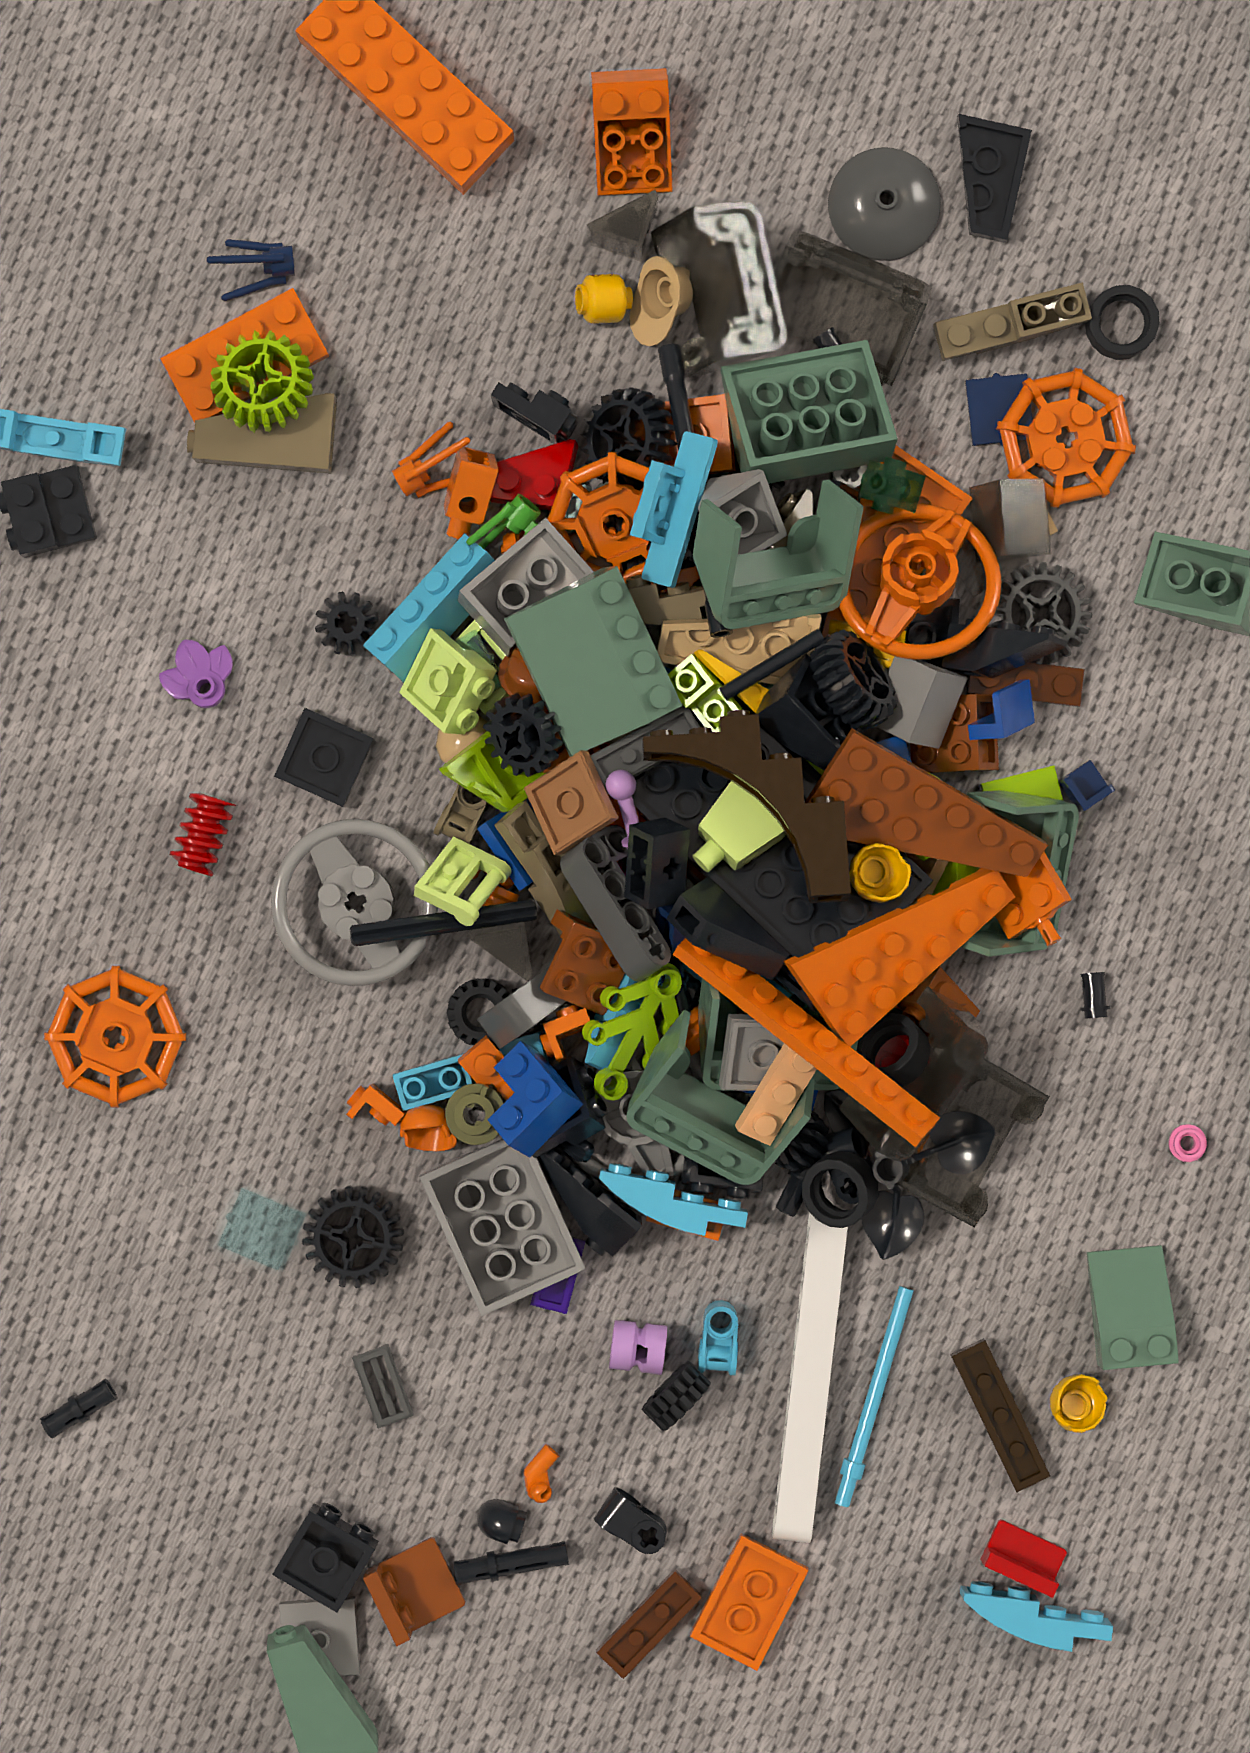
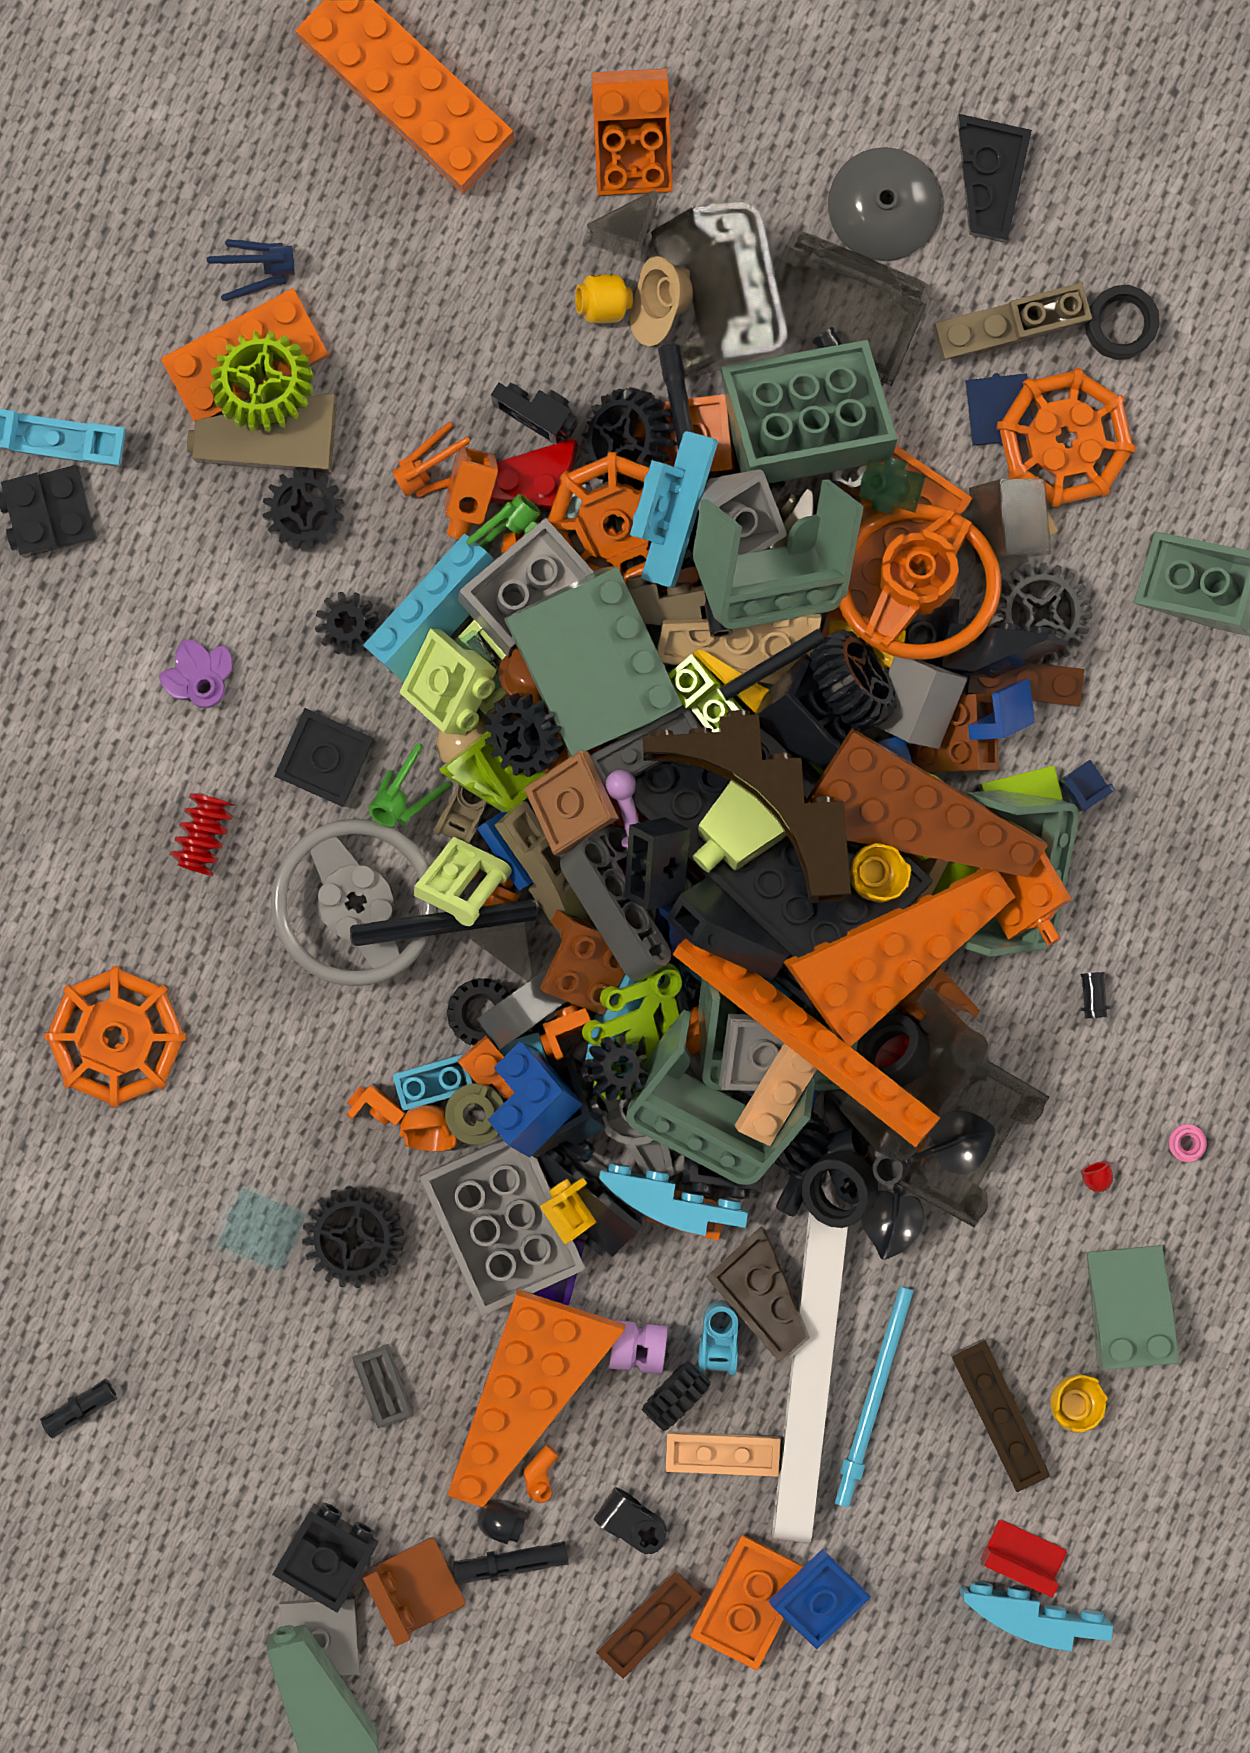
none -> black gear [262,468,345,551]
none -> bright green plant [368,743,452,827]
none -> orange wing [447,1289,626,1507]
none -> yellow bracket [539,1177,597,1244]
none -> black gear [583,1036,649,1101]
none -> light nougat plate [665,1432,780,1477]
none -> dark brown wing [706,1226,810,1363]
none -> blue plate [768,1549,871,1649]
none -> red hinge [1080,1161,1113,1192]

